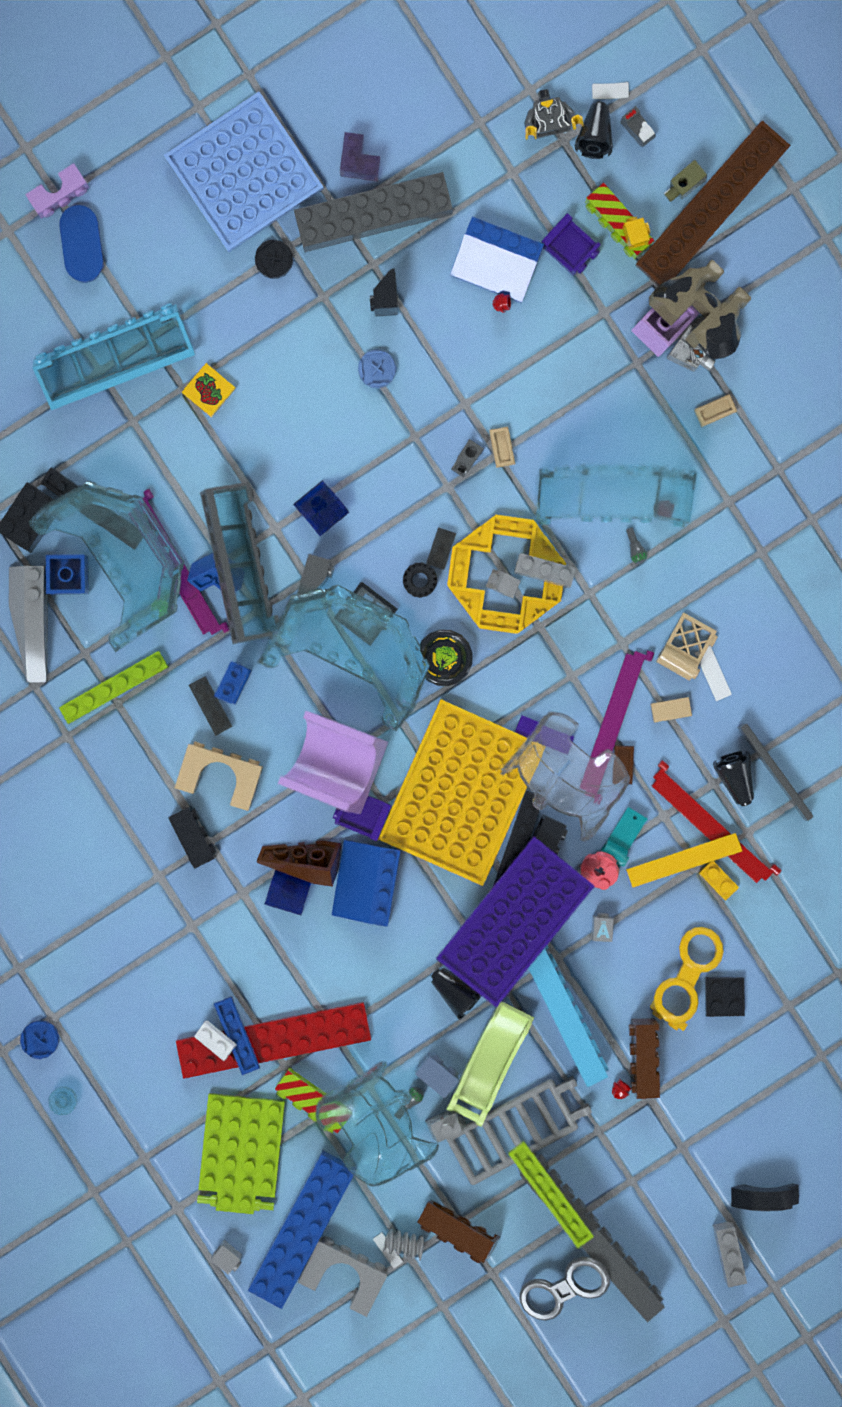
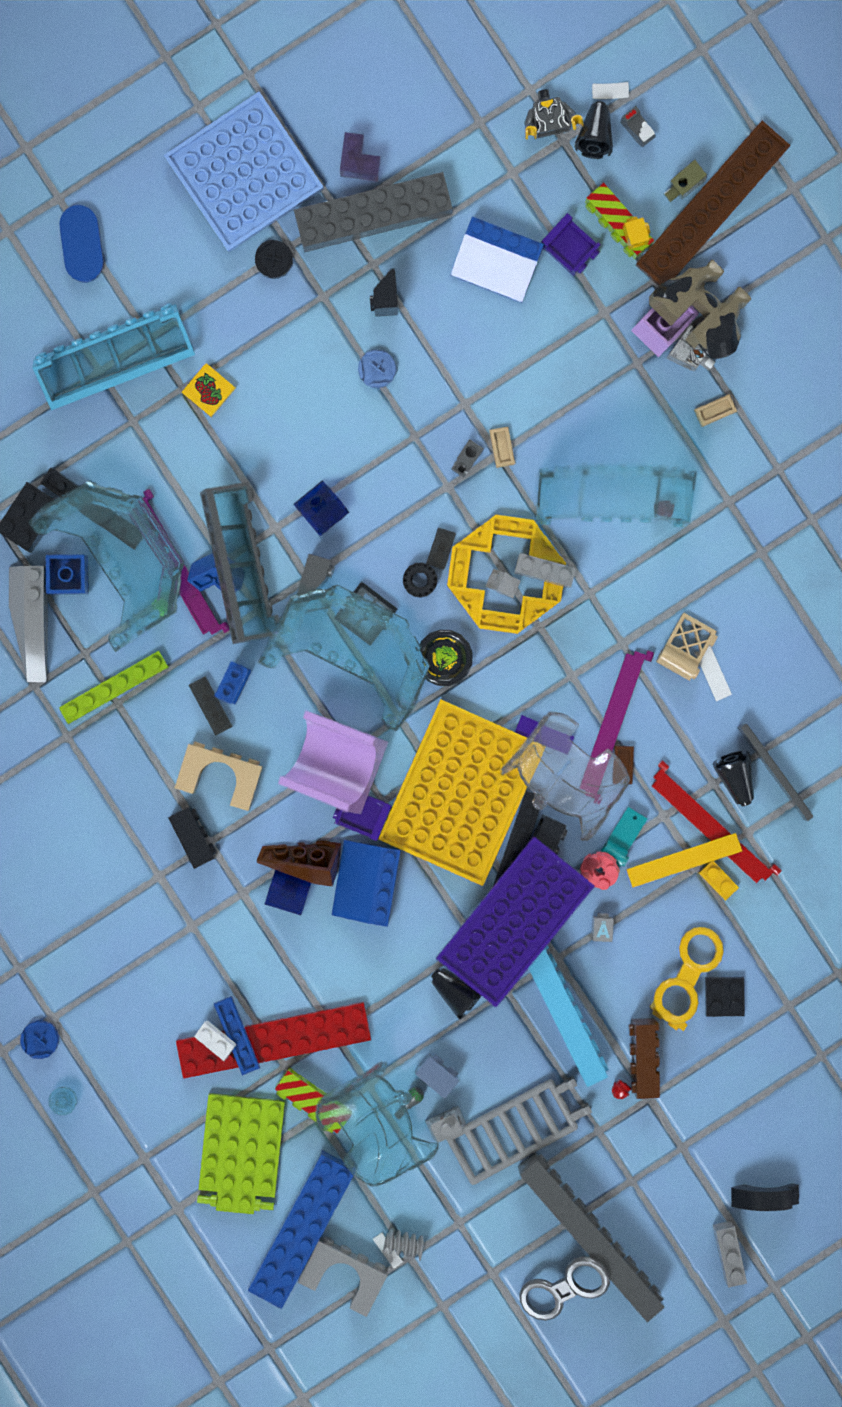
lavender arch [25,163,89,219] -> none
light grey brick [211,1240,242,1275] -> none
reddish brown wedge [417,1200,501,1263] -> none
yellowish green windscreen [446,1002,534,1127] -> none
red plate [492,293,511,313] -> none
lime plate [508,1141,594,1248] -> none
dark grey piece [626,528,647,564] -> none
tan tile [650,697,692,723] -> none

